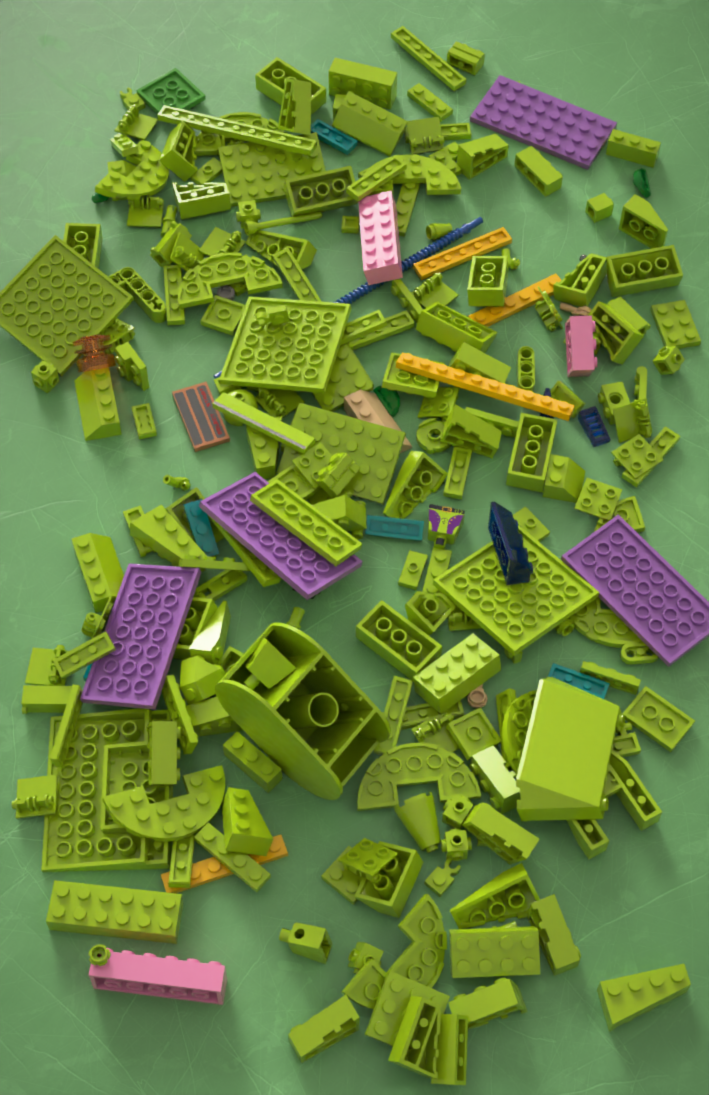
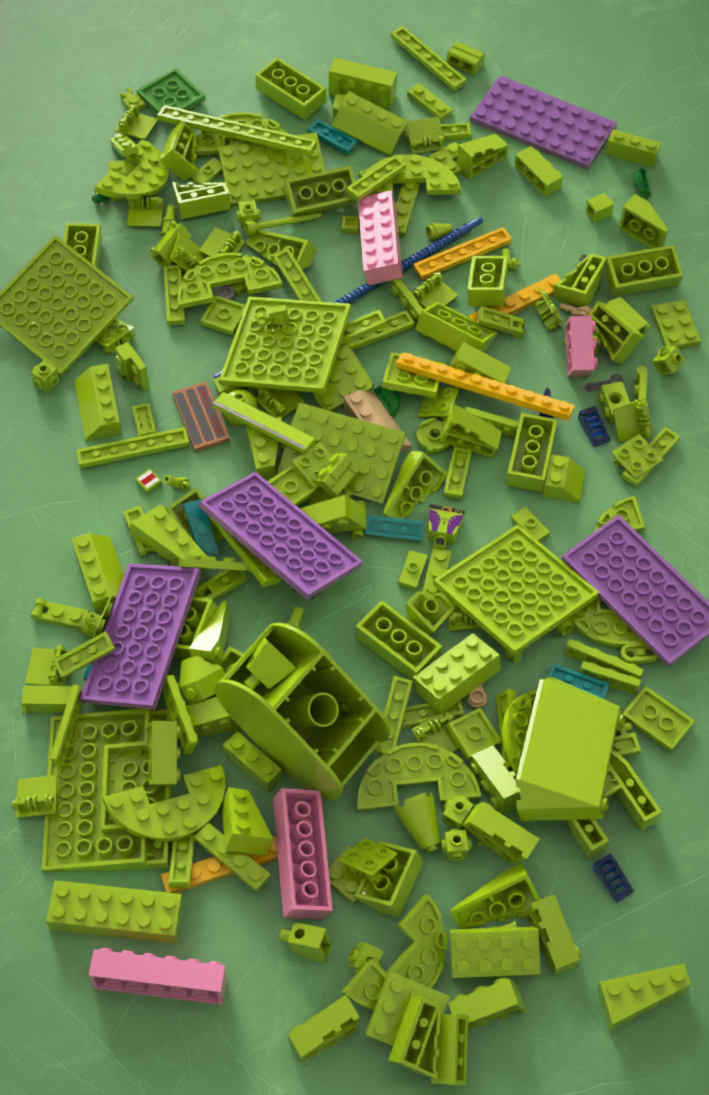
clear orange wheel [73,334,116,372] -> none
lime plate [89,944,111,966] -> none
lime beam [108,267,167,323] -> none
lime plate [250,479,362,566] -> none
lime wedge [278,78,311,135] -> none
lime plate [424,858,461,897] -> none
slope [488,502,533,585] -> none
lime beam [517,346,535,392] -> none
lime plate [547,381,586,418] -> none
lime hinge [574,478,622,521] -> none
none -> lime plate [30,598,89,630]
none -> lime plate [76,427,190,469]
none -> tile [135,469,162,494]
none -> bright pink brick [273,788,333,920]
none -> lime plate [477,306,525,339]
none -> lime plate [564,639,643,679]
none -> piece [585,374,623,392]
none -> slope [592,853,634,903]

